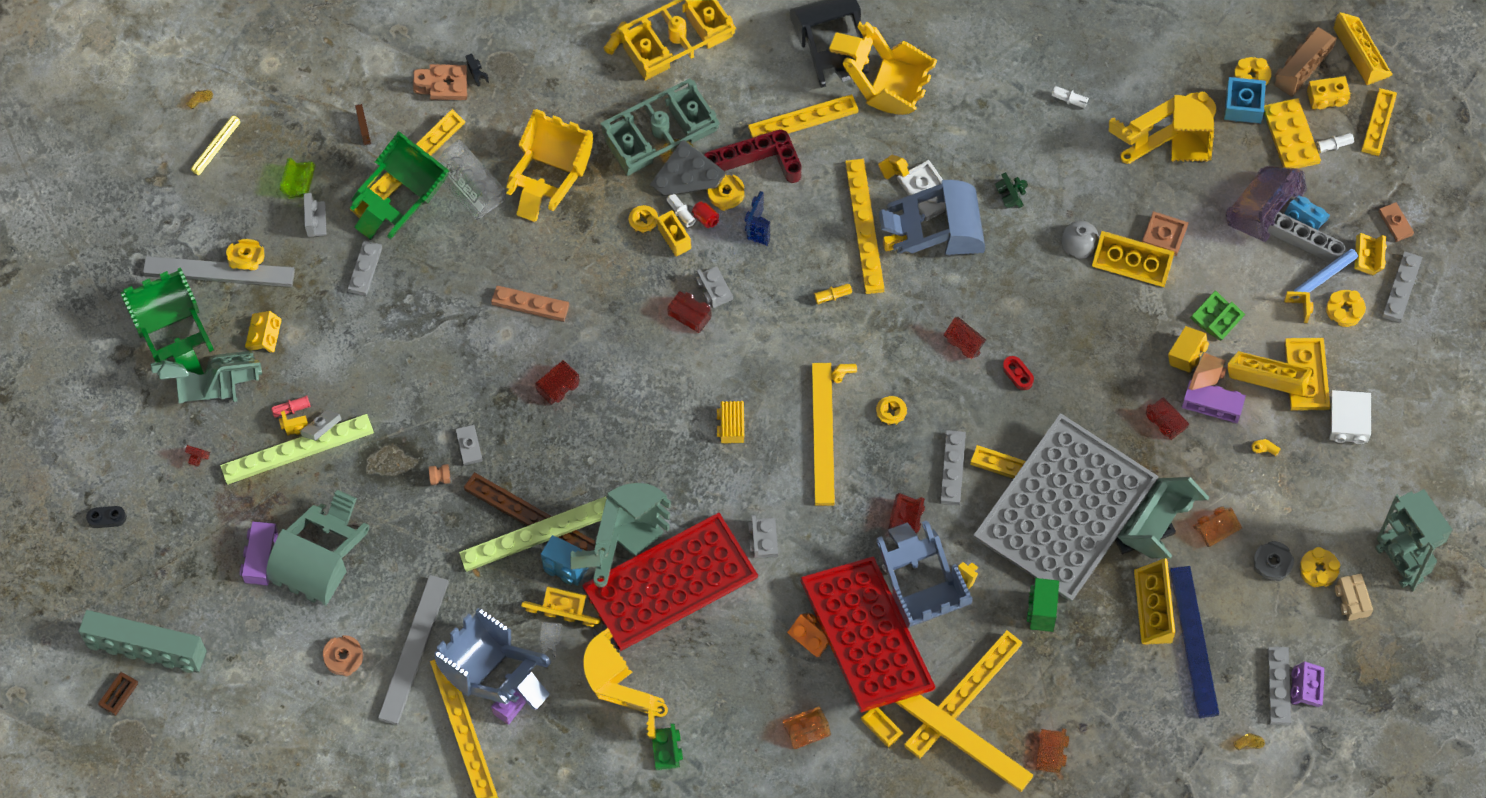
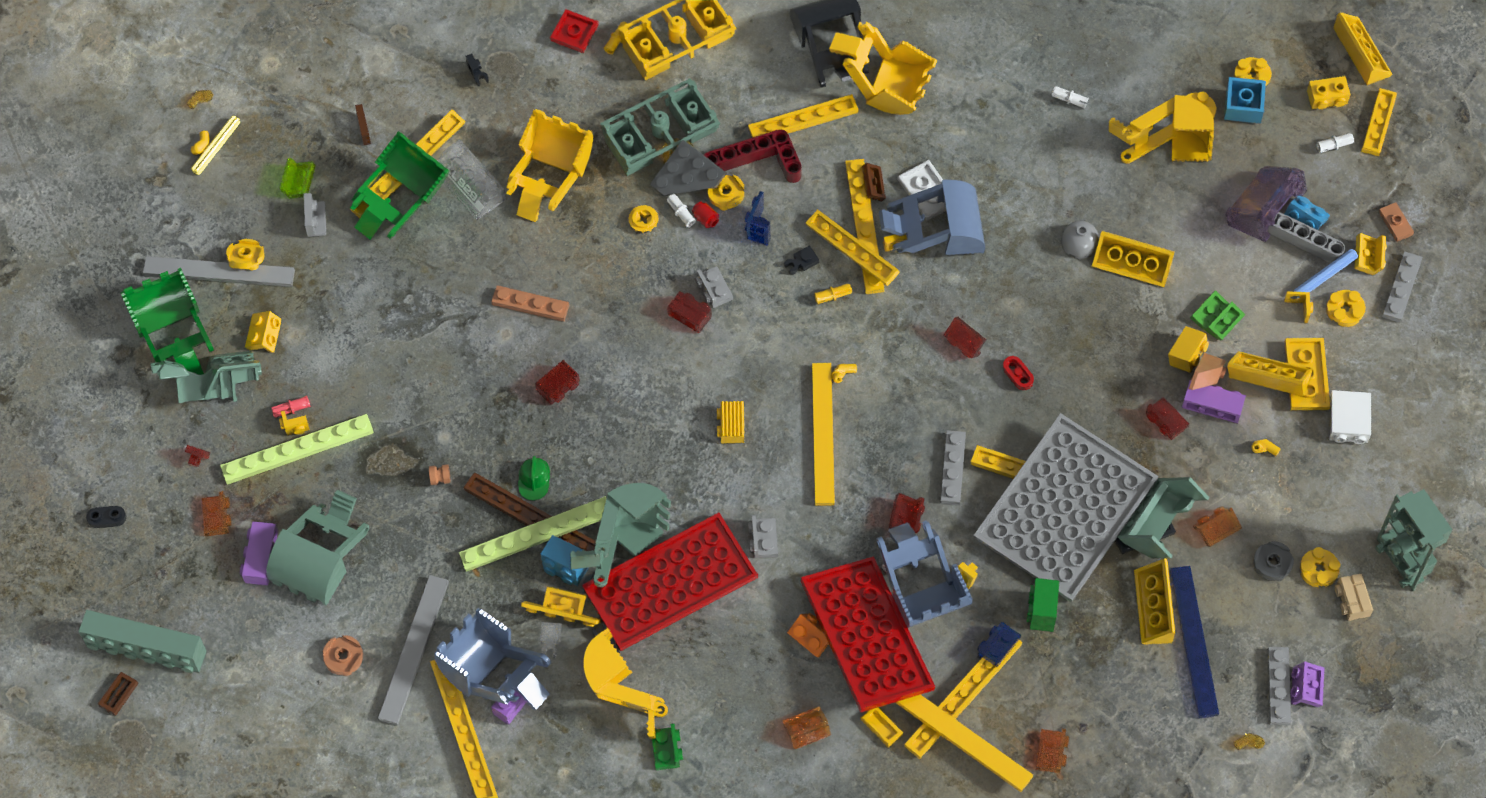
light grey plate [300,410,342,441] -> none
light grey plate [348,241,382,296] -> none
nougat plate [413,64,467,100] -> none
light grey plate [456,425,483,466] -> none
yellow brick [657,211,691,256] -> none
yellow gear [876,396,907,425] -> none
yellow bracket [878,154,910,179] -> none
dark green hips [995,172,1028,209] -> none
nougat plate [1142,211,1189,257] -> none
yellow plate [1264,98,1321,171] -> none
medium nougat wedge [1274,27,1336,97] -> none
none -> yellow arm [191,131,210,155]
none -> clear orange bracket [202,491,232,537]
none -> green piece [518,456,550,501]
none -> red plate [550,9,599,53]
none -> black plate [784,245,819,275]
none -> yellow plate [806,209,900,286]
none -> reddish brown tile [862,163,886,202]
none -> clear blue bracket [977,622,1021,667]

